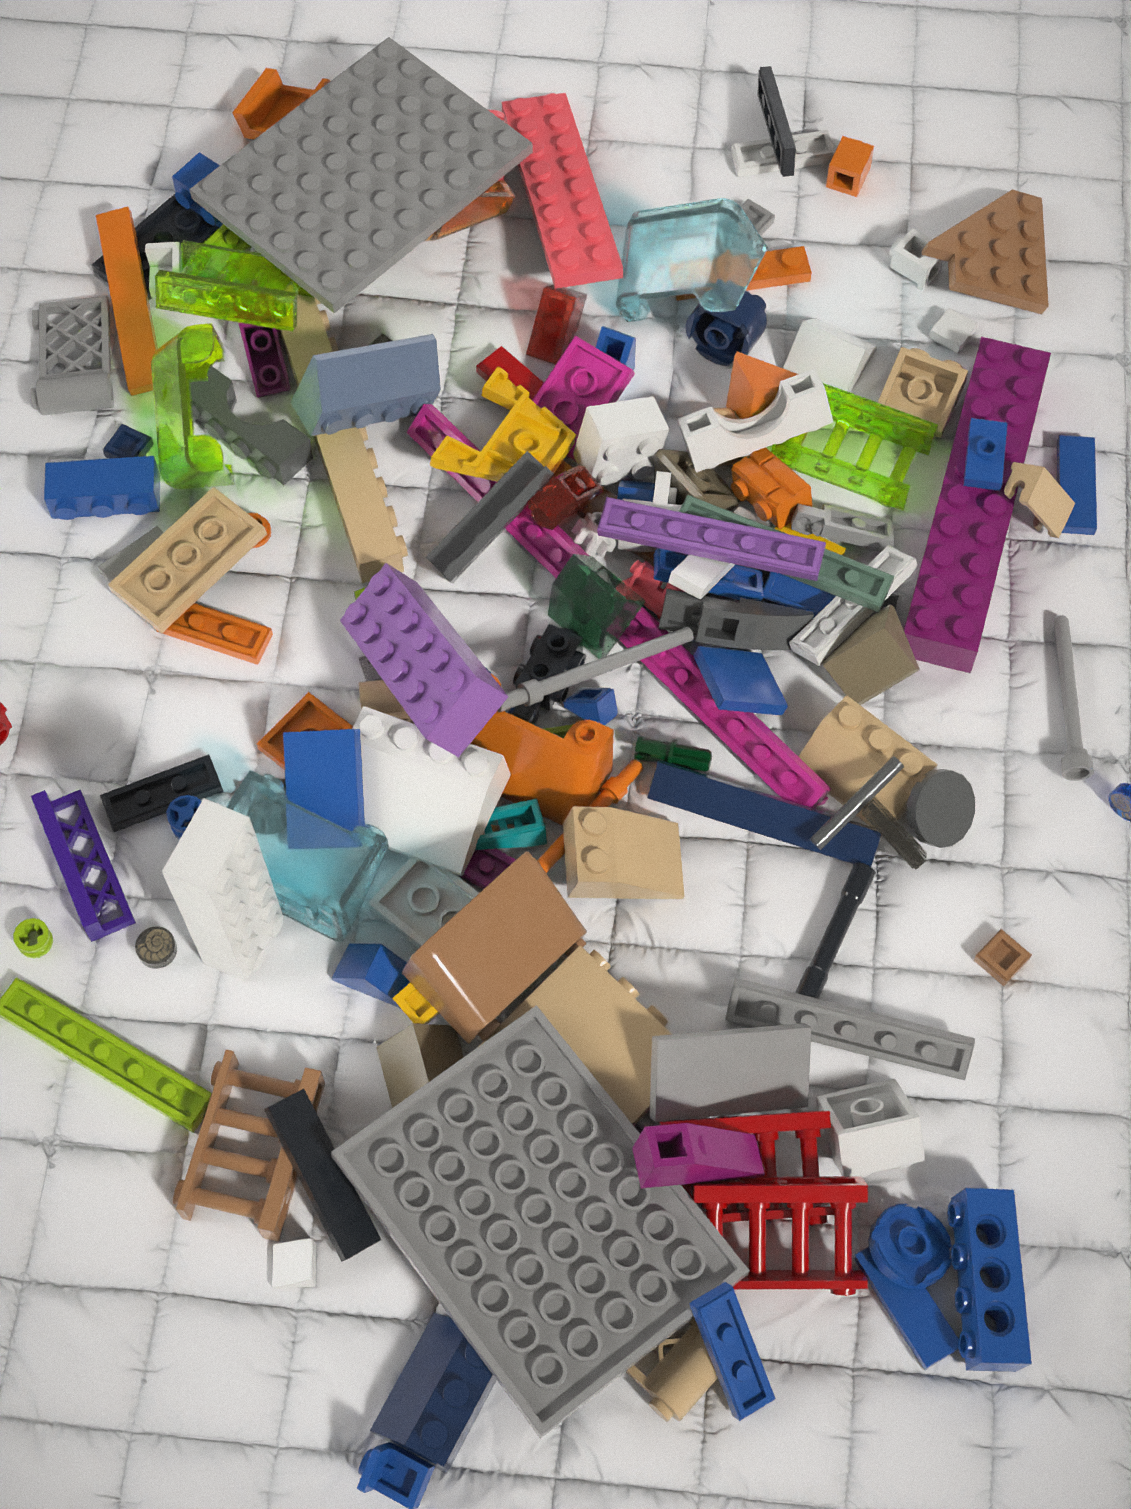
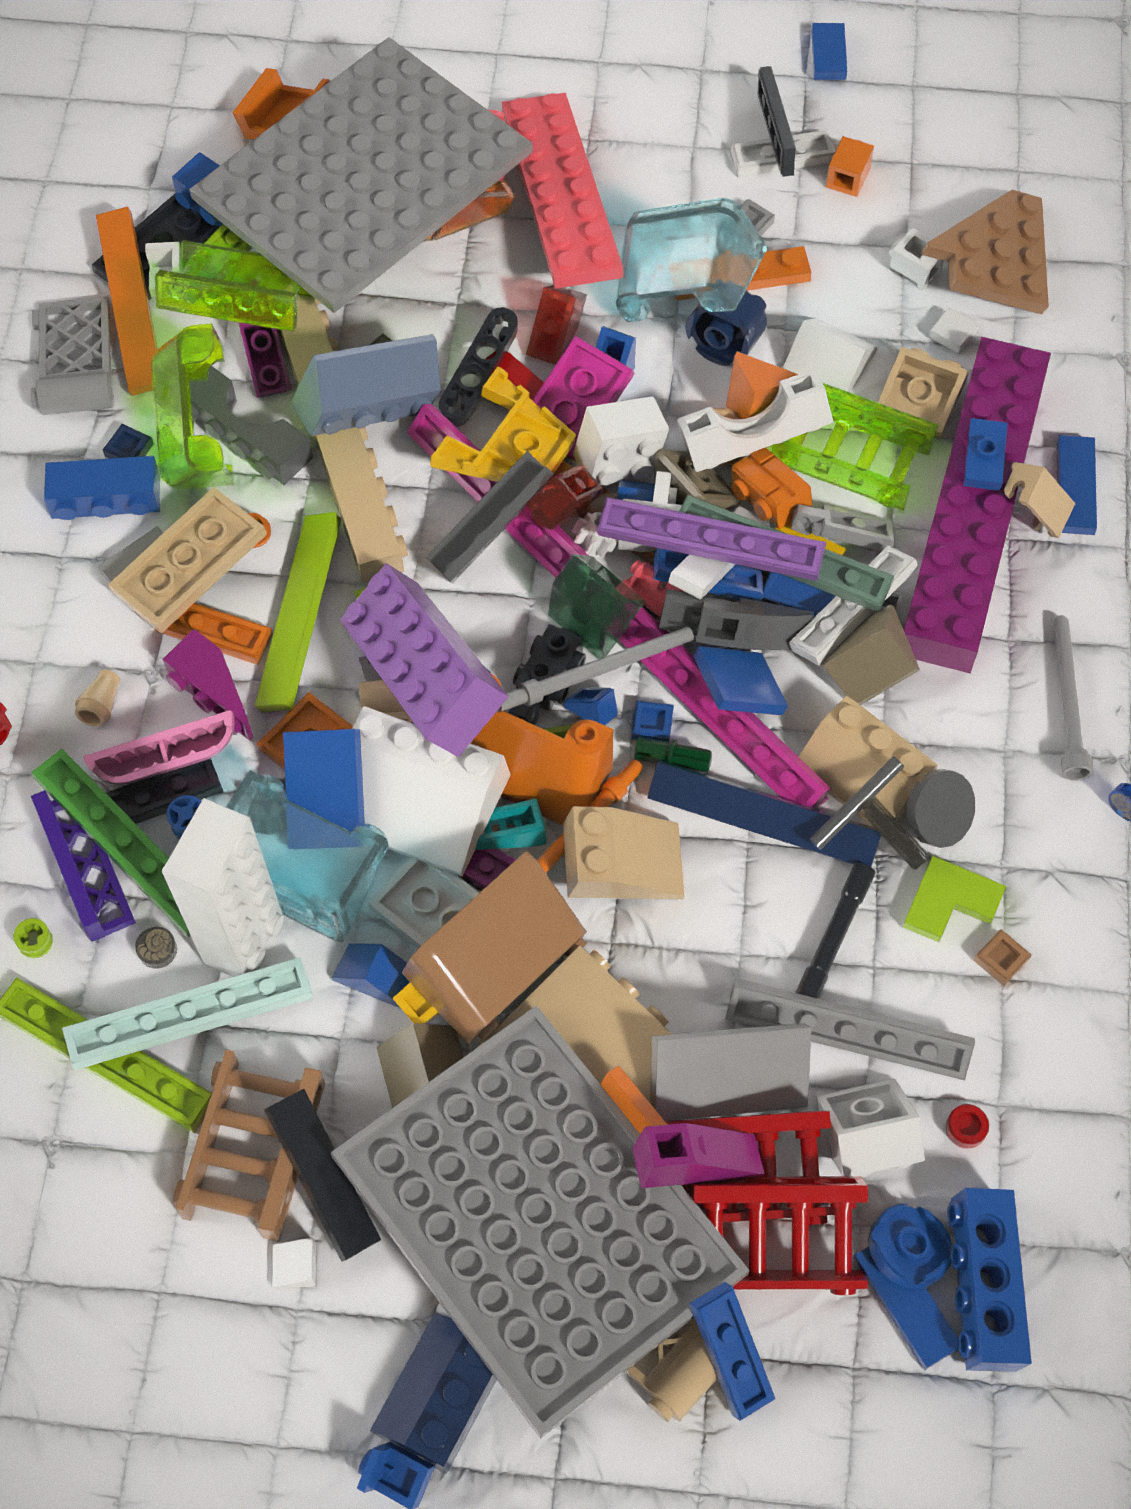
none -> bright green plate [31,748,191,938]
none -> light aqua plate [62,957,313,1070]
none -> tan cone [75,669,121,727]
none -> bright pink brick [83,710,235,785]
none -> magenta slope [162,629,253,741]
none -> lime tile [255,512,342,712]
none -> black beam [439,307,518,427]
none -> orange tile [600,1066,667,1134]
none -> blue tile [632,701,674,742]
none -> blue tile [811,23,847,80]
none -> lime tile [903,856,1006,943]
none -> red tile [946,1104,989,1149]

